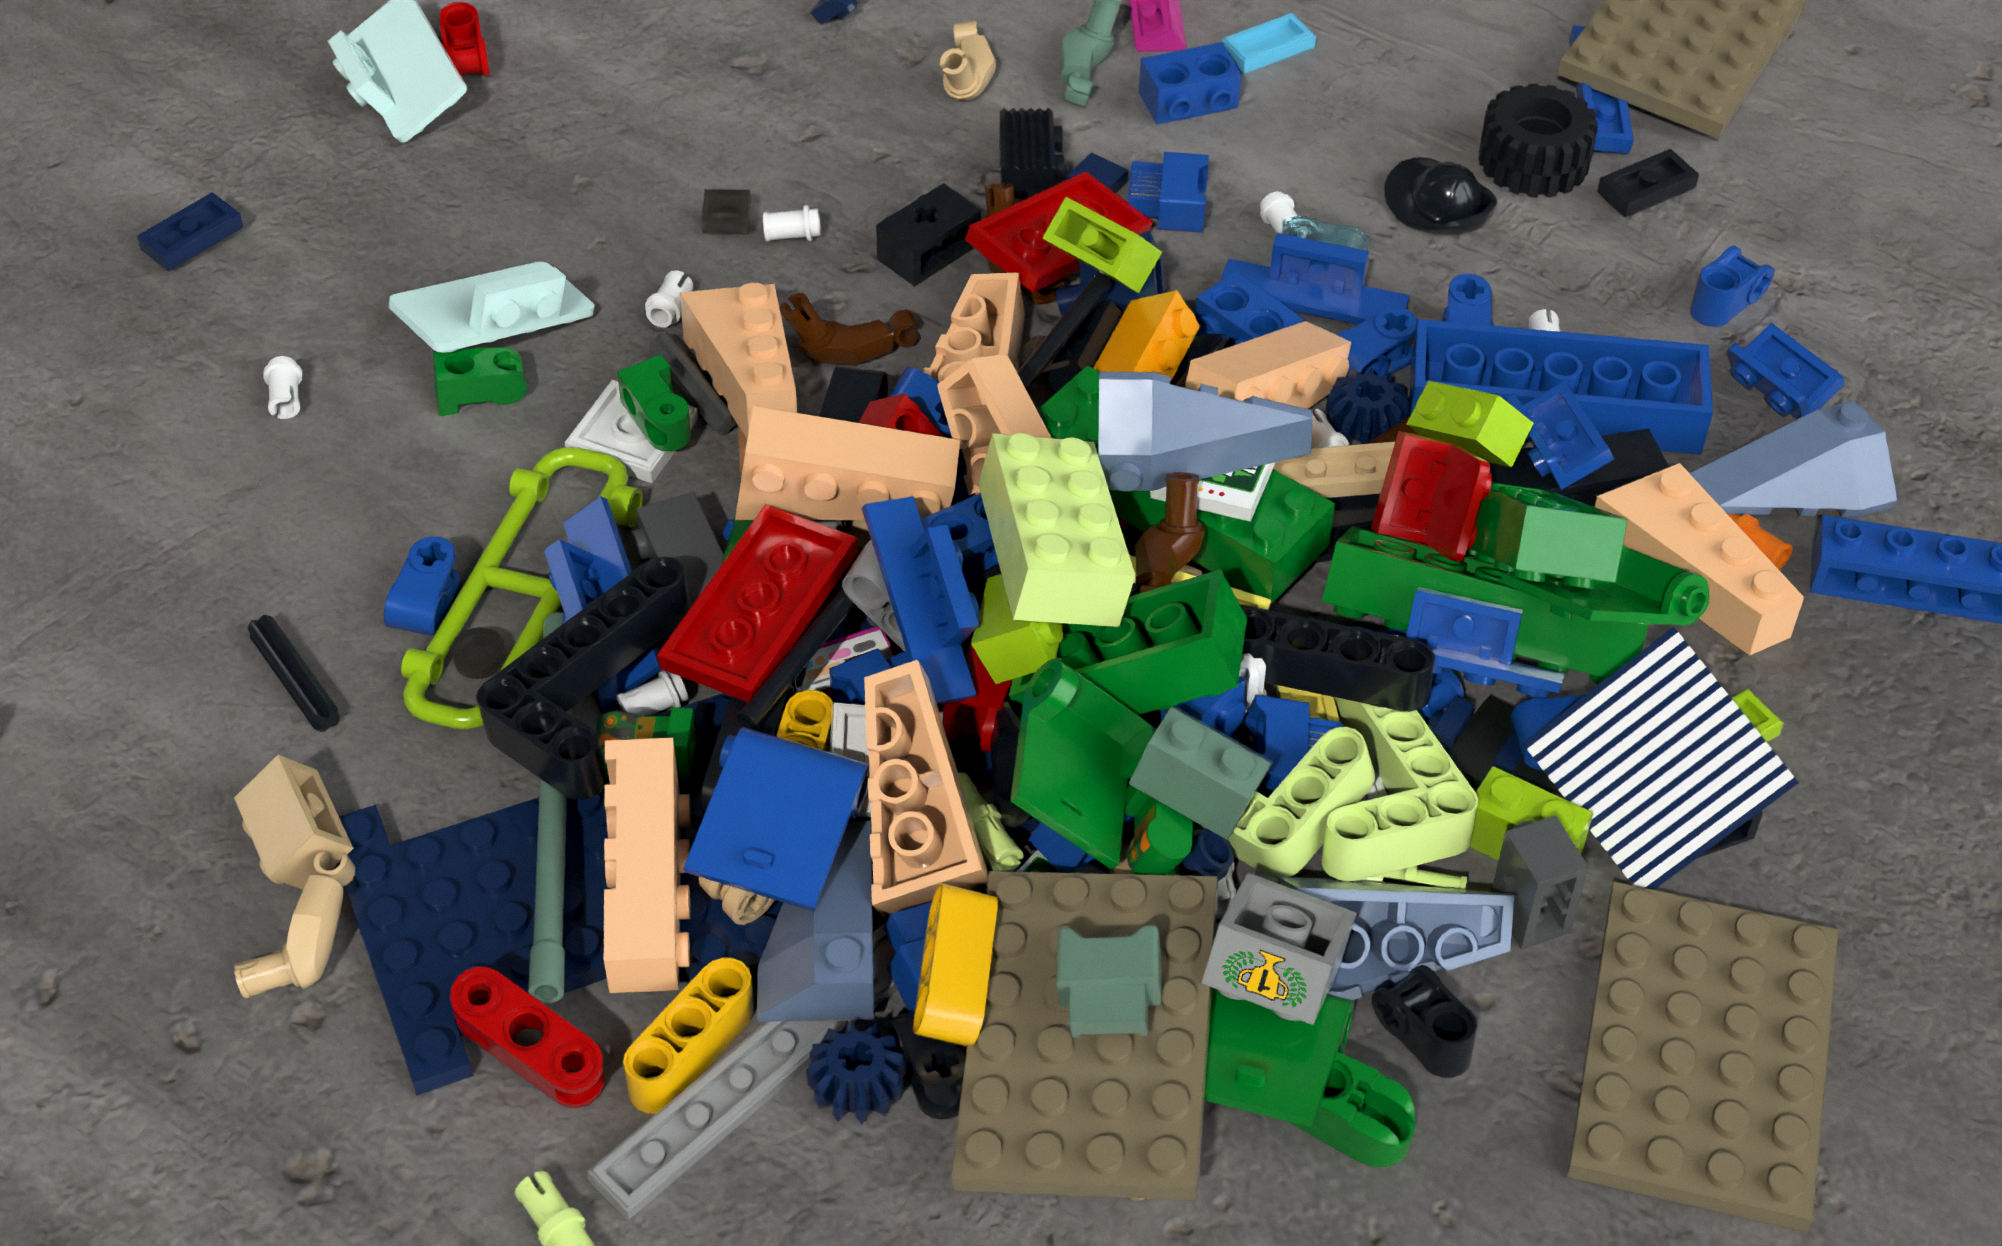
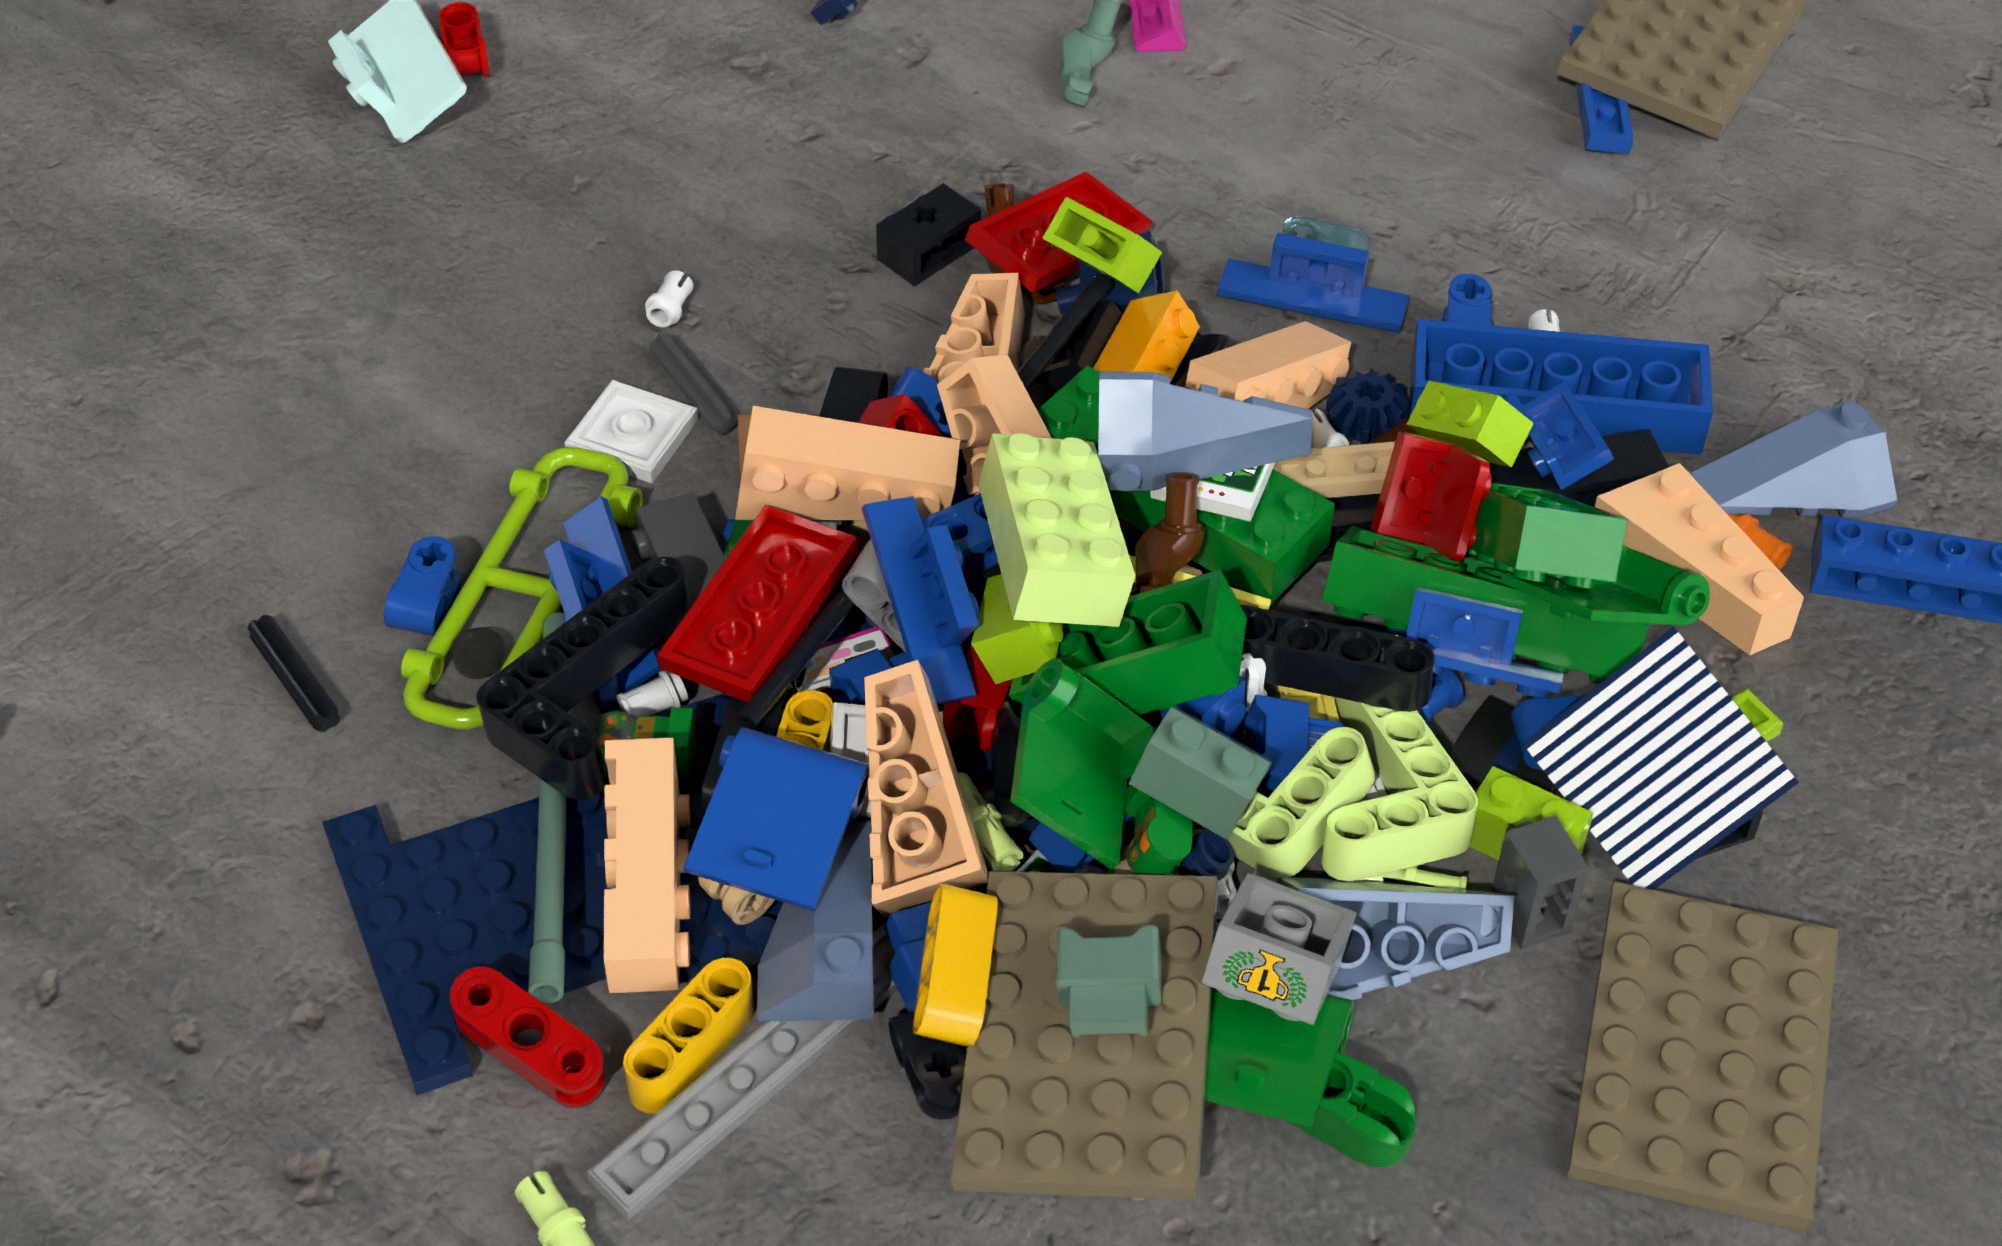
dark blue plate [137,192,243,271] -> none
tan brick [234,755,353,890] -> none
tan arm [234,851,355,999] -> none
white pin [263,356,302,419] -> none
light aqua bracket [389,262,594,353] -> none
green leg [433,347,527,416] -> none
green leg [617,354,691,451] -> none
light nougat wedge [680,283,797,439] -> none
clear smoke plate [701,189,751,234] -> none
white pin [763,205,821,242] -> none
reddish brown arm [780,293,918,365] -> none
dark blue gear [806,1020,907,1124] -> none
tan arm [940,21,996,101] -> none
black brick [999,107,1064,198] -> none
dark blue tile [1066,152,1128,193] -> none
blue piece [1128,152,1209,232] -> none
blue brick [1139,42,1241,125] -> none
blue brick [1195,271,1304,349] -> none
medium azure tile [1221,13,1316,74] -> none
white pin [1260,191,1310,239] -> none
blue piece [1337,307,1417,378] -> none
black piece [1371,964,1477,1078] -> none
black hat [1384,157,1497,235] -> none
dark blue plate [1428,696,1475,754] -> none
black tyre [1478,84,1598,197] -> none
black plate [1597,149,1699,217] -> none
blue piece [1690,245,1774,327] -> none
blue bracket [1728,322,1845,419] -> none

